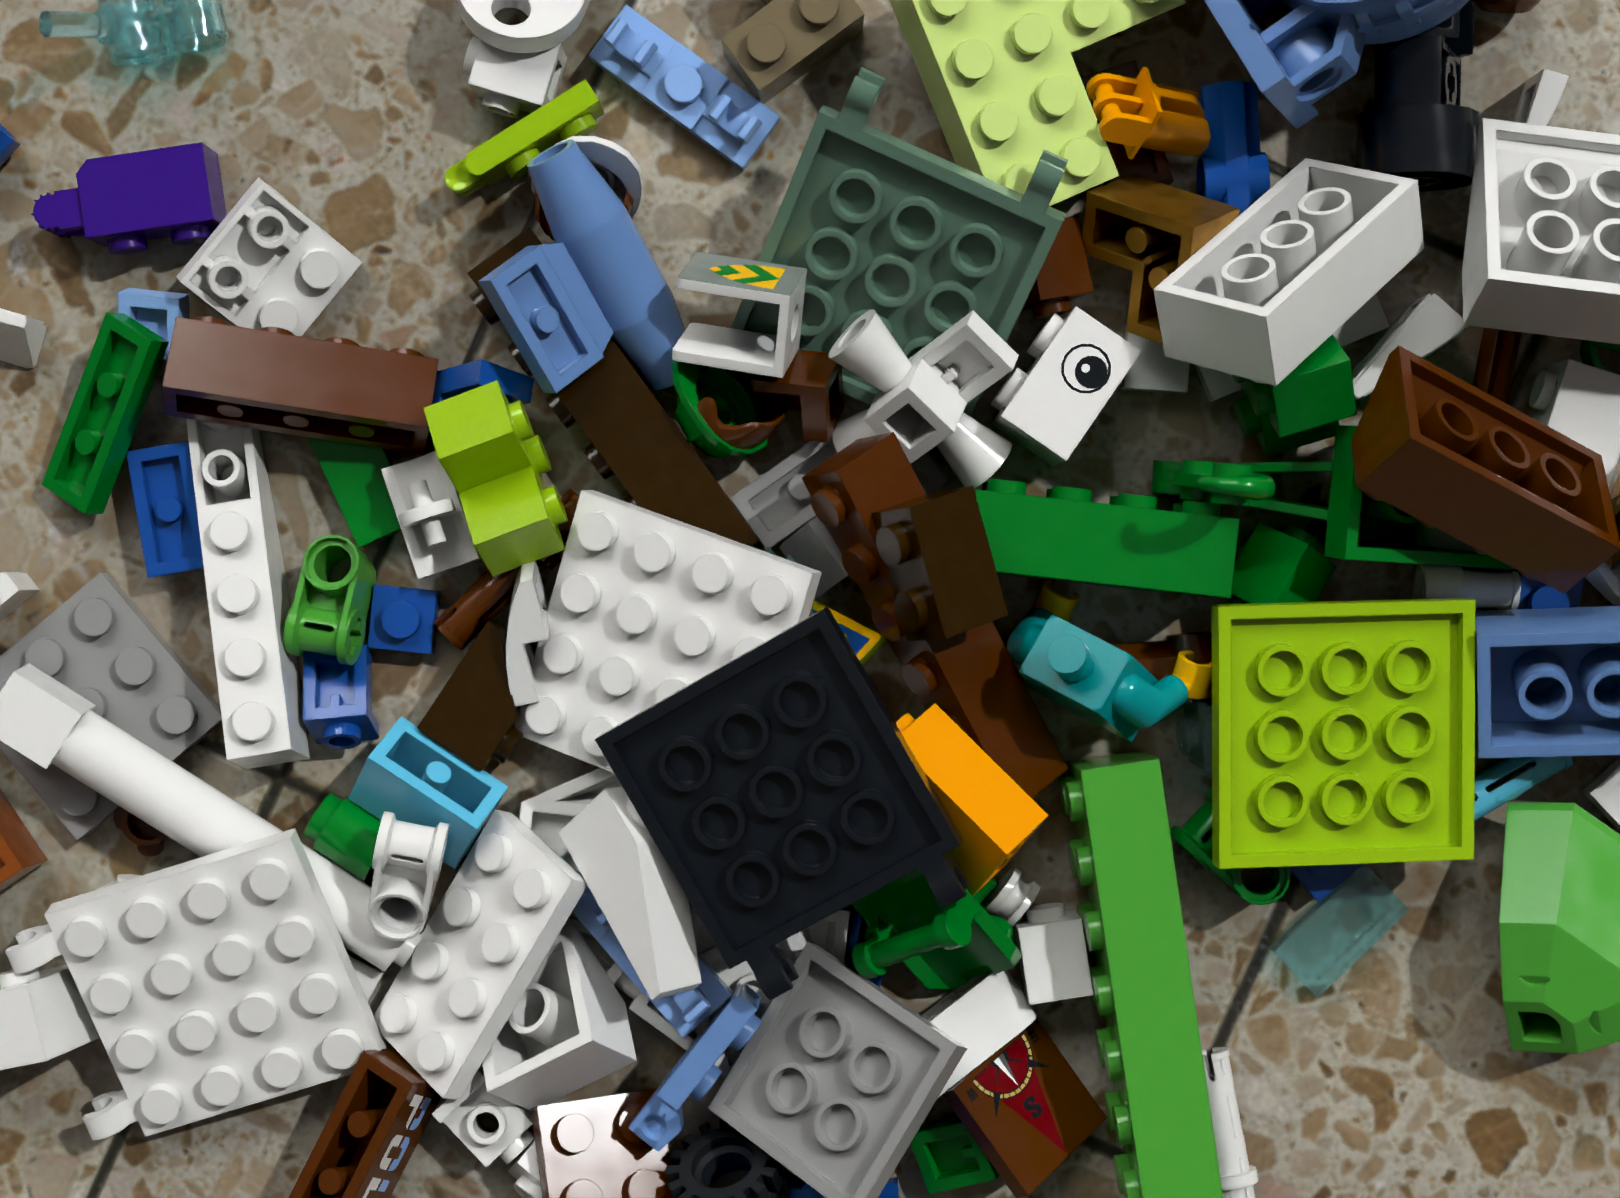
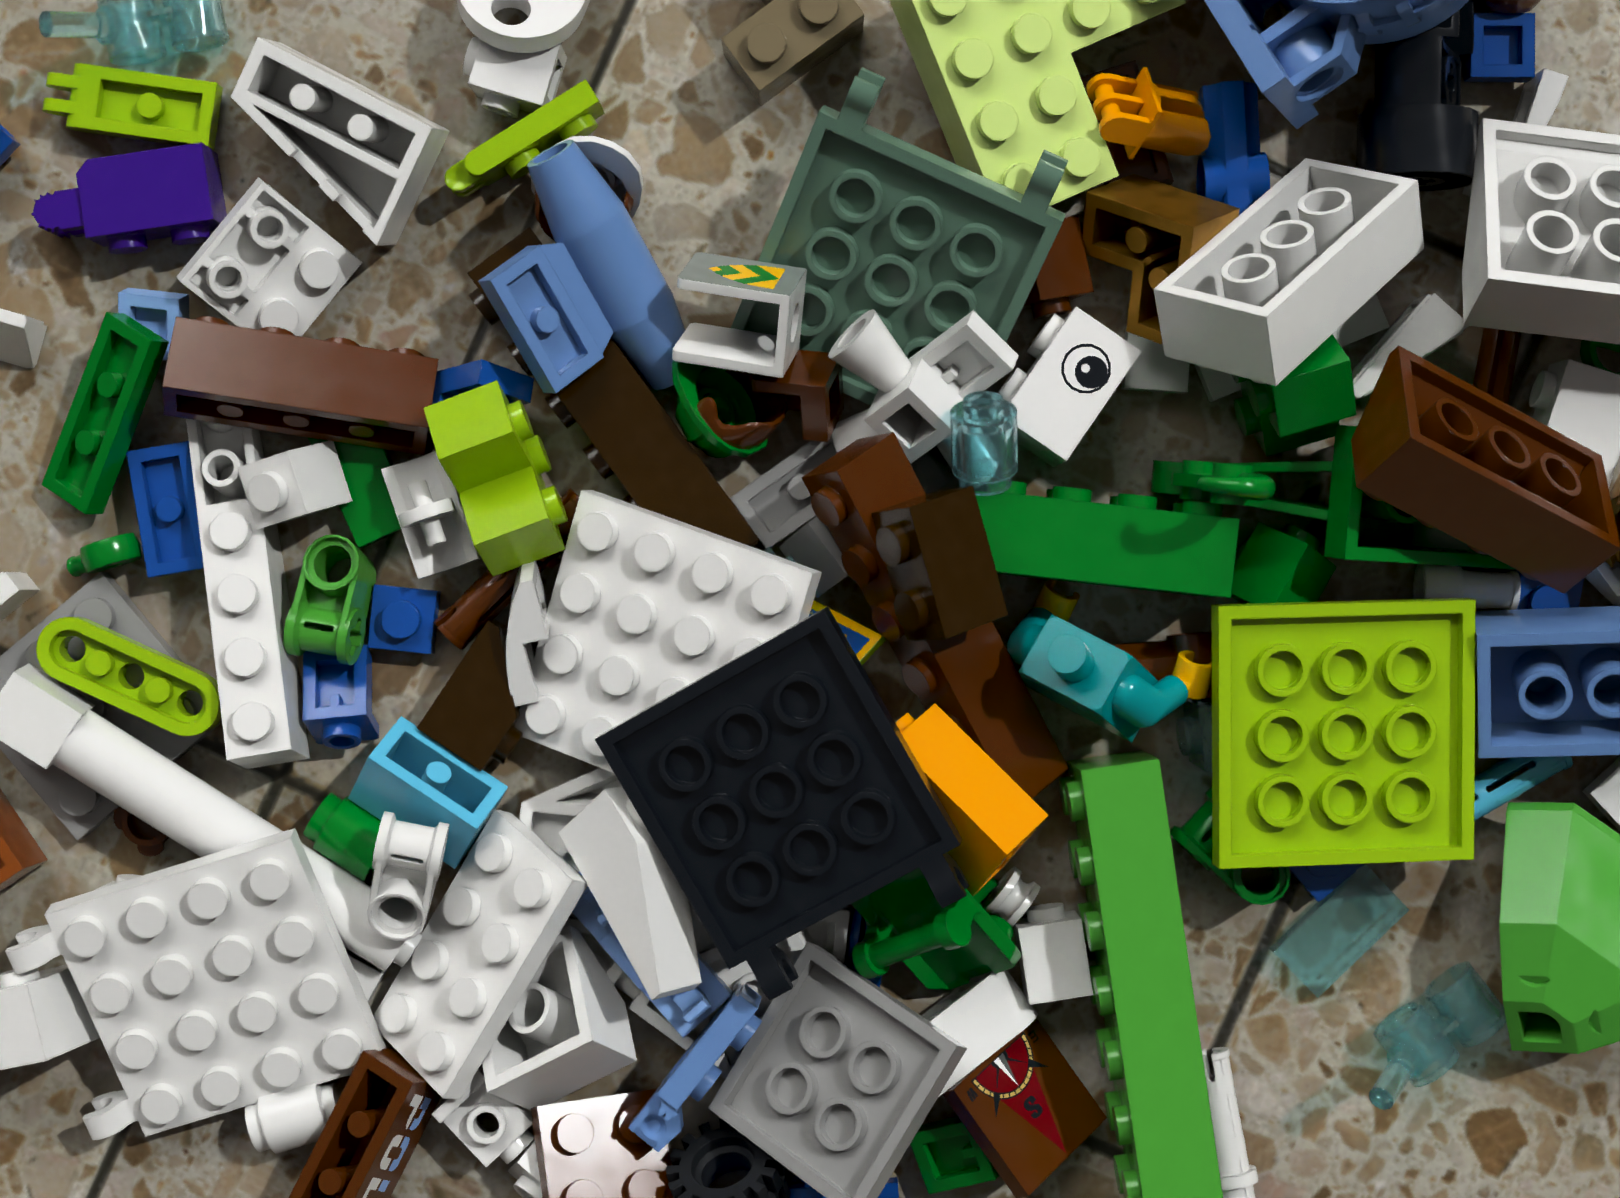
light blue plate [588,5,780,172] -> none
none -> lime plate [36,617,222,736]
none -> lime hinge [42,63,223,151]
none -> green piece [66,533,142,577]
none -> white wedge [231,37,450,246]
none -> white brick [237,441,352,530]
none -> white brick [245,1082,342,1154]
none -> clear light blue brick [950,391,1018,496]
none -> clear light blue beam [1369,961,1506,1110]
none -> blue plate [1464,13,1535,83]

